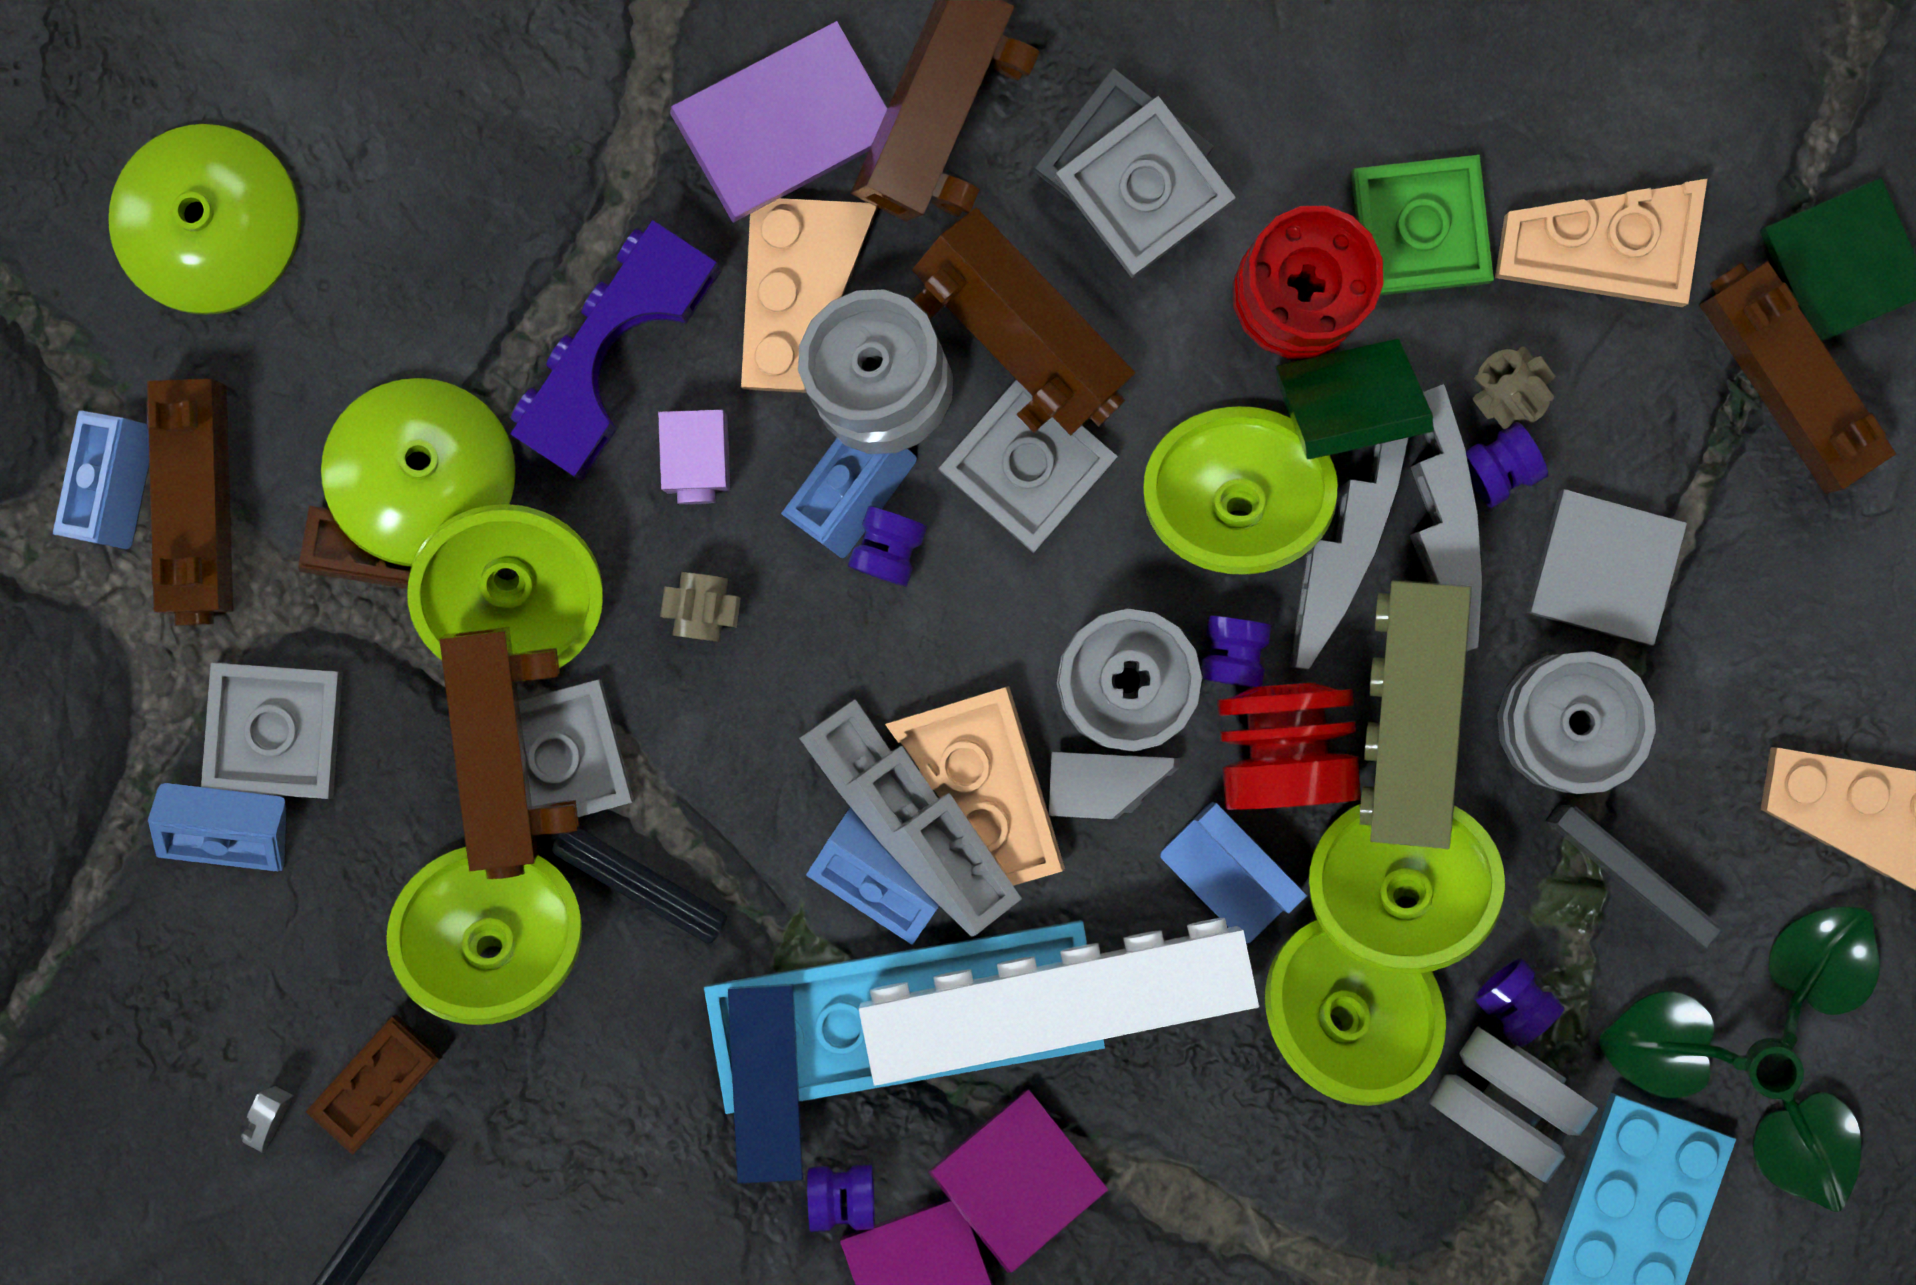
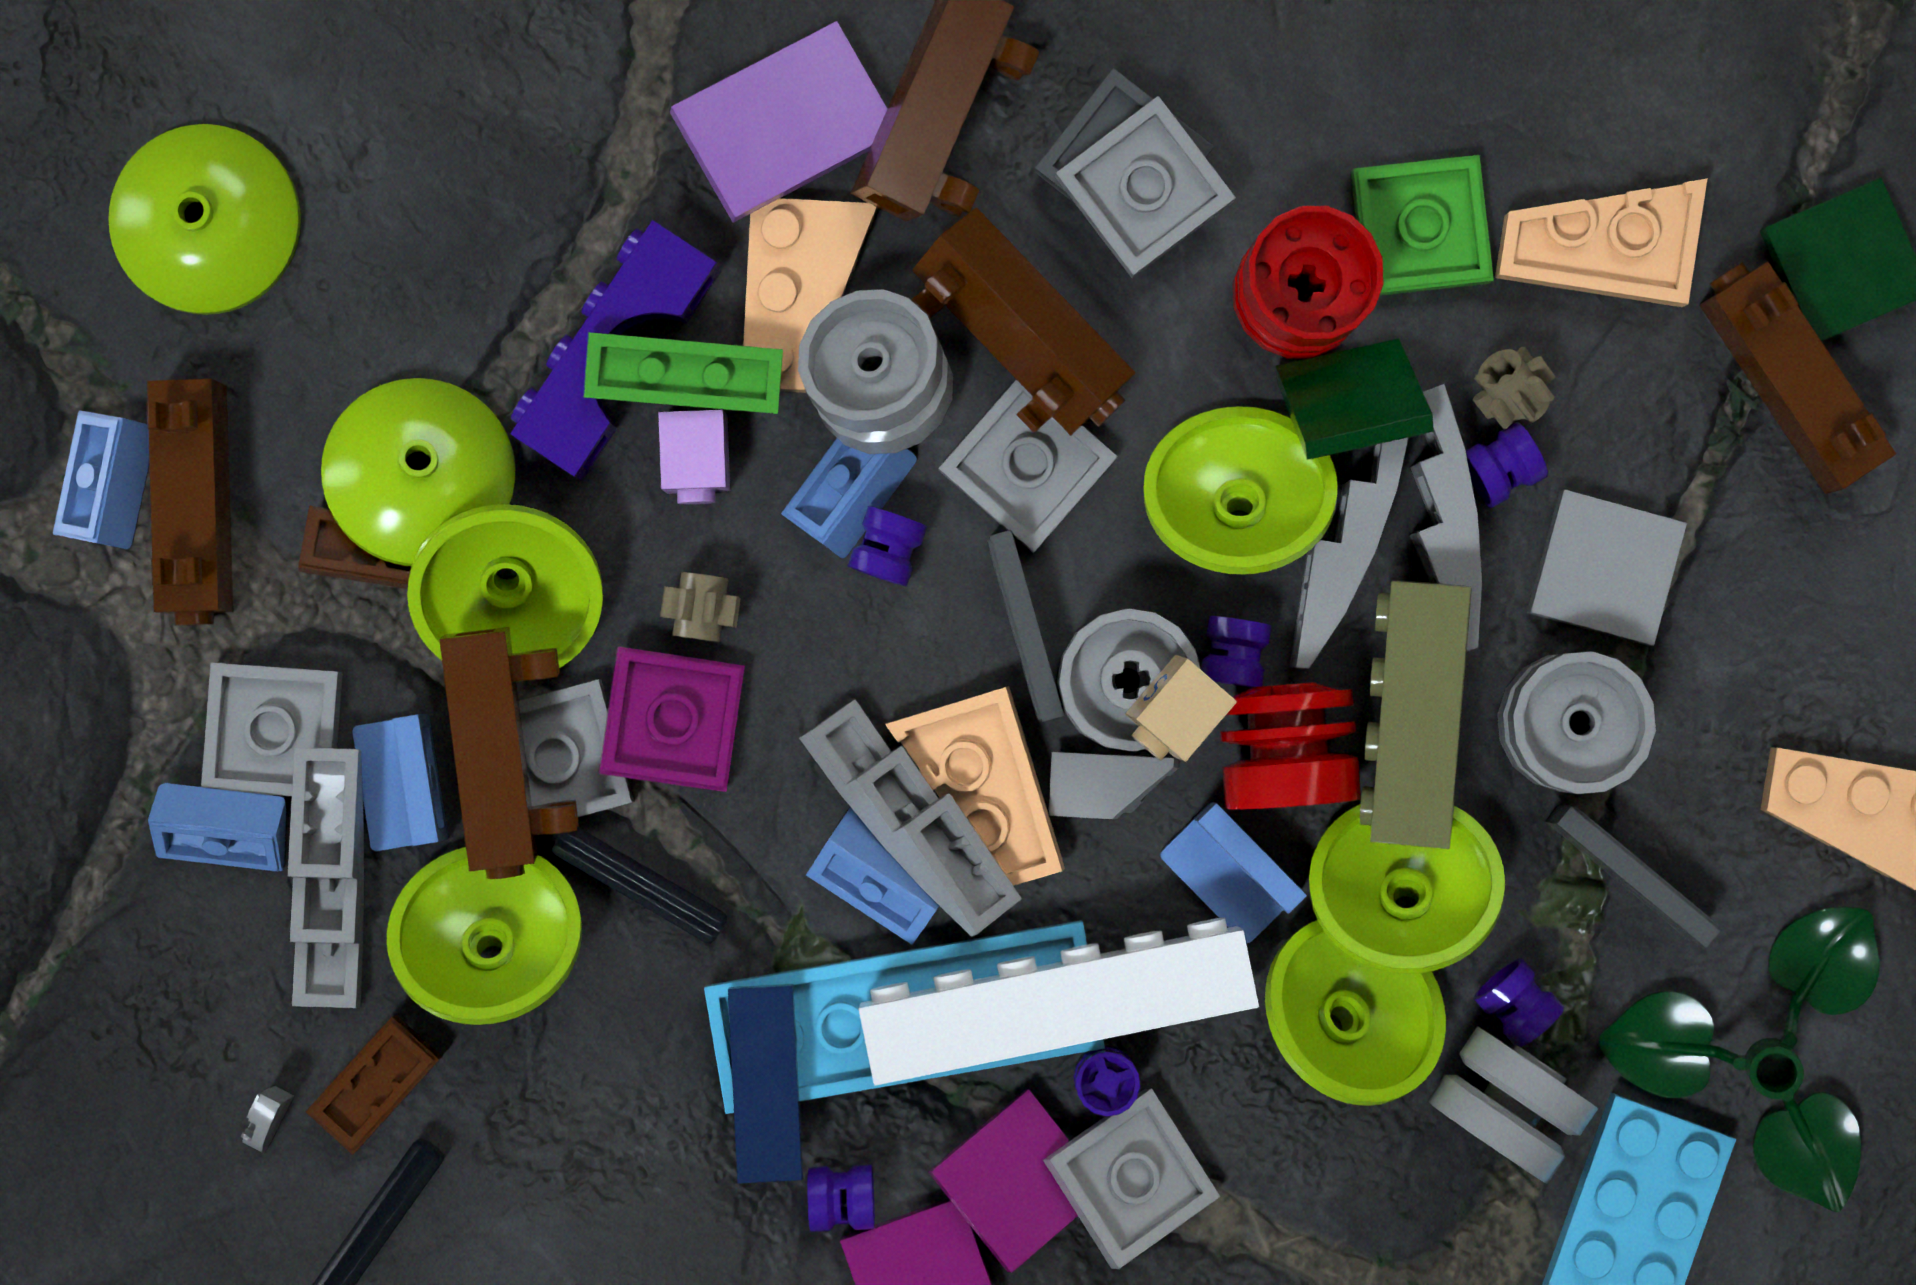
none -> light grey slope [288,747,364,1008]
none -> medium blue panel [352,714,449,851]
none -> bright green plate [583,332,783,414]
none -> magenta tile [598,647,745,792]
none -> dark grey tile [987,530,1064,722]
none -> light grey tile [1043,1088,1220,1269]
none -> dark purple wheel [1073,1045,1140,1117]
none -> tan brick [1125,655,1237,762]

